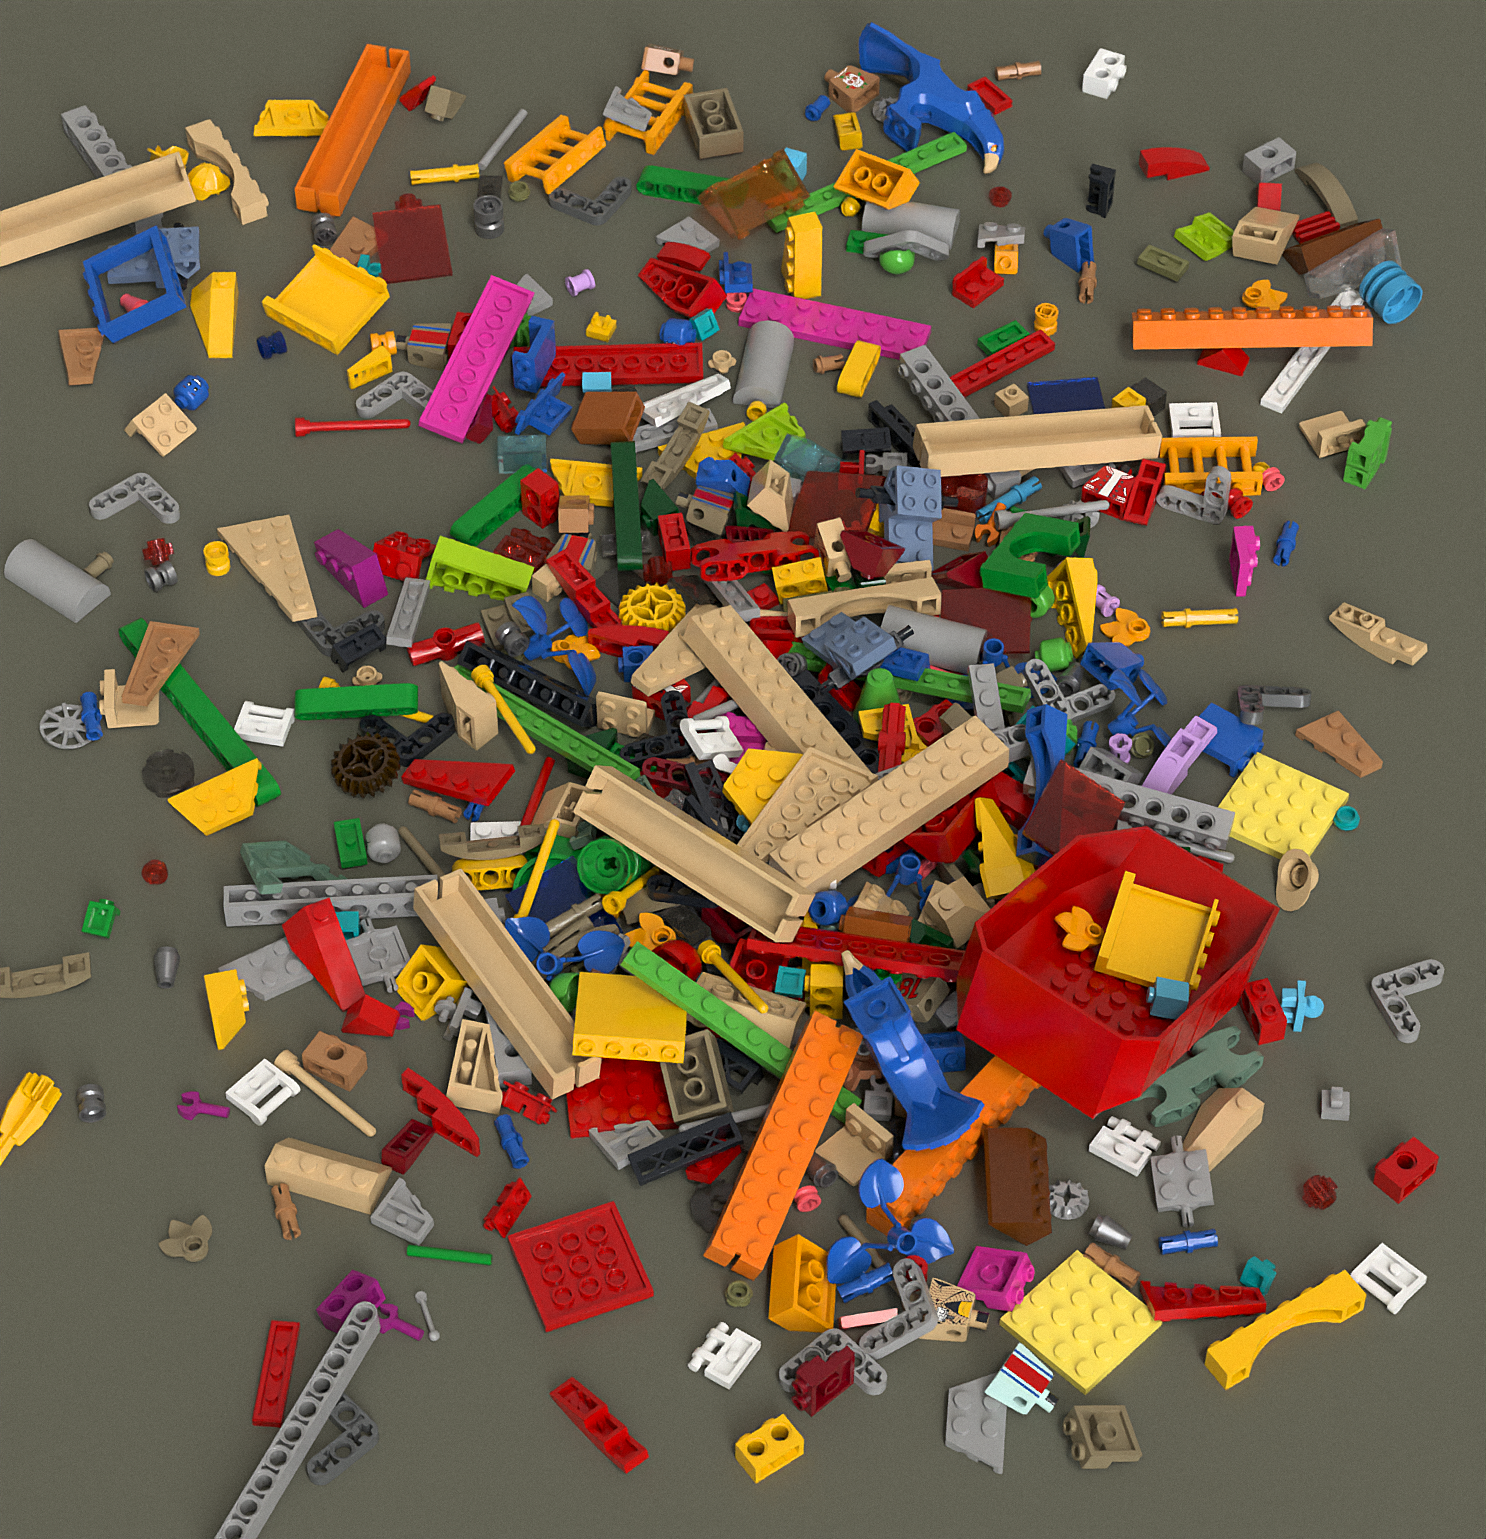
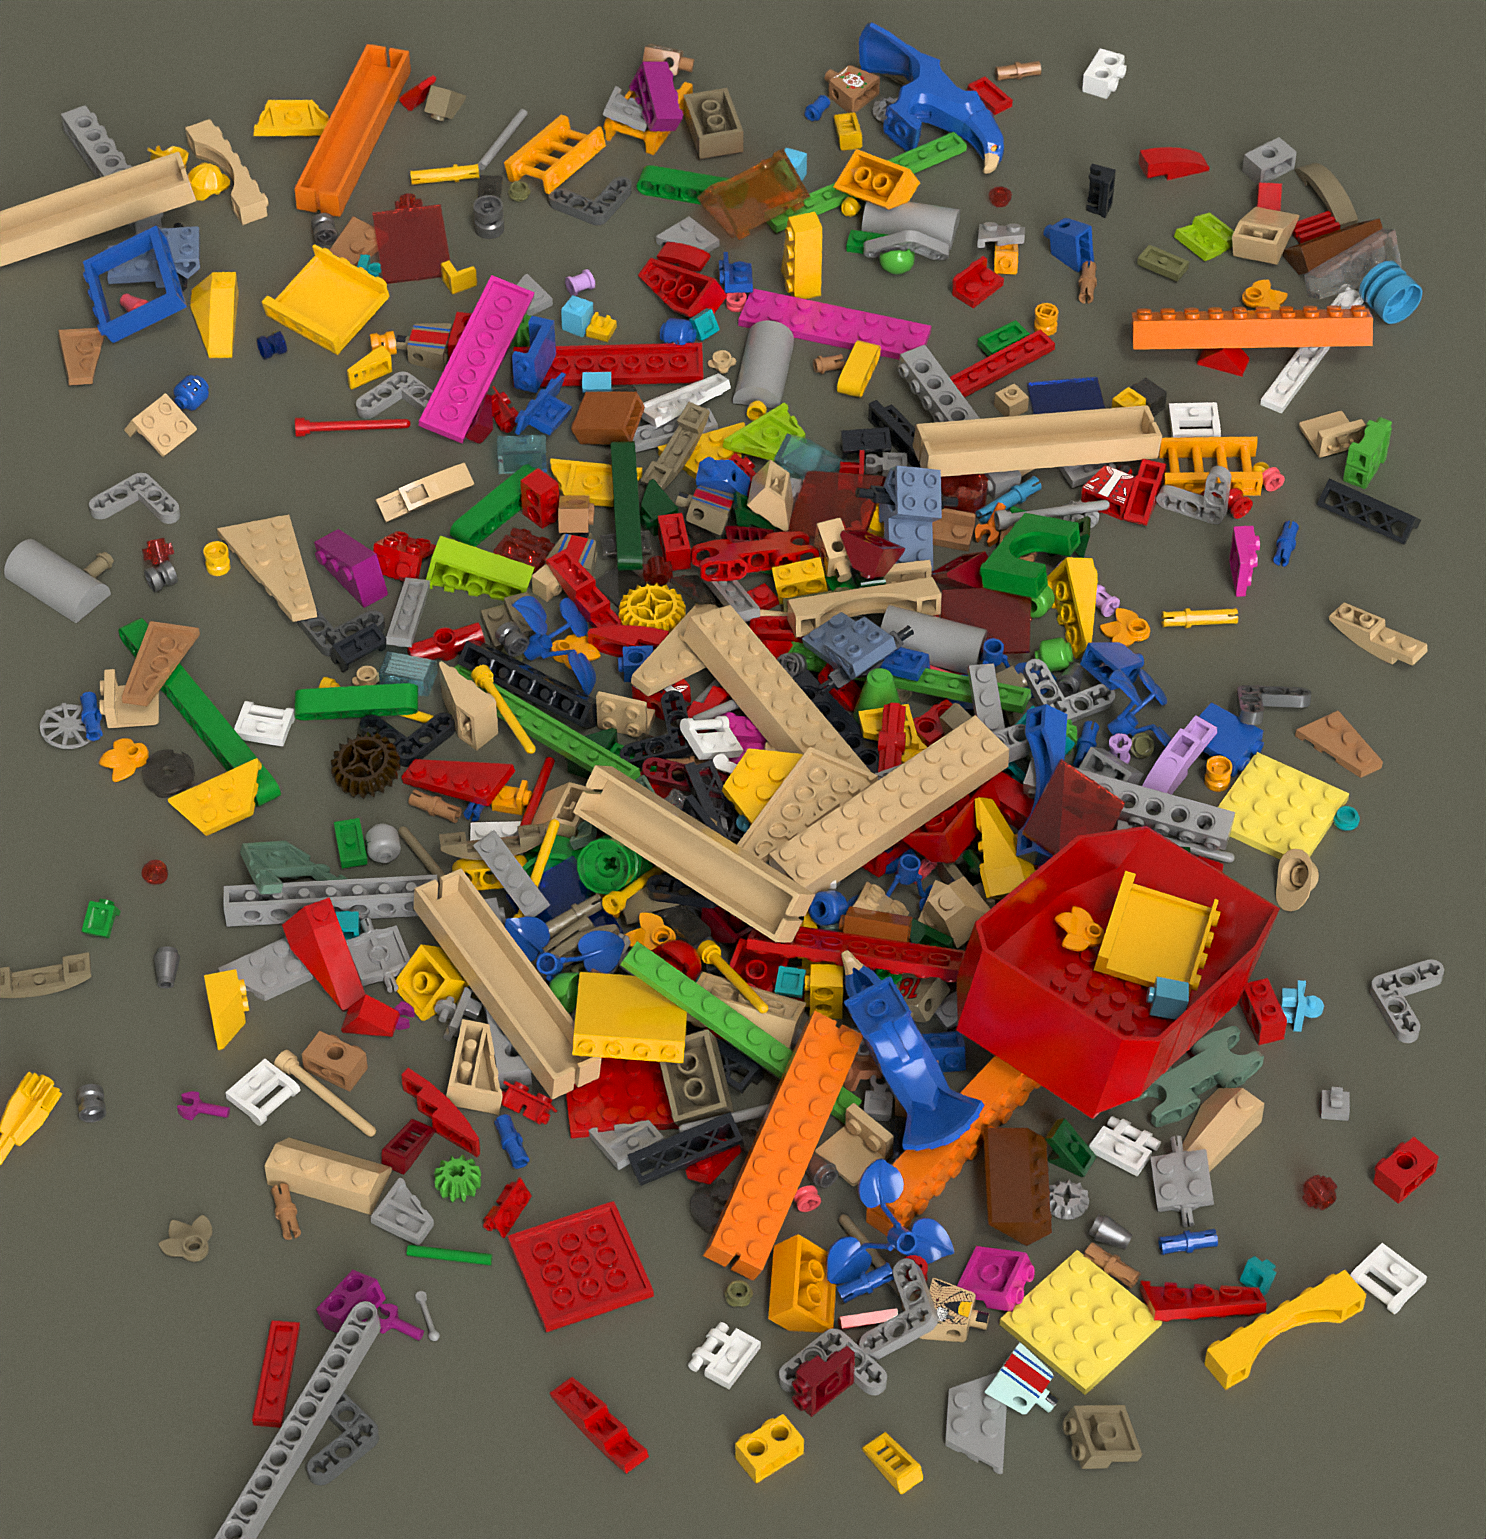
none -> light orange plate [99,738,149,782]
none -> tan slope [376,462,475,523]
none -> clear light blue brick [379,651,438,697]
none -> bright green gear [434,1154,481,1203]
none -> yellow panel [441,261,477,294]
none -> light grey plate [473,830,550,917]
none -> light orange bracket [492,780,532,816]
none -> medium azure brick [561,295,594,337]
none -> magenta wedge [629,61,683,131]
none -> yellow slope [862,1432,923,1494]
none -> dark green slope [1045,1118,1097,1177]
none -> light orange wheel [1204,756,1232,792]
none -> black fence [1317,478,1421,545]

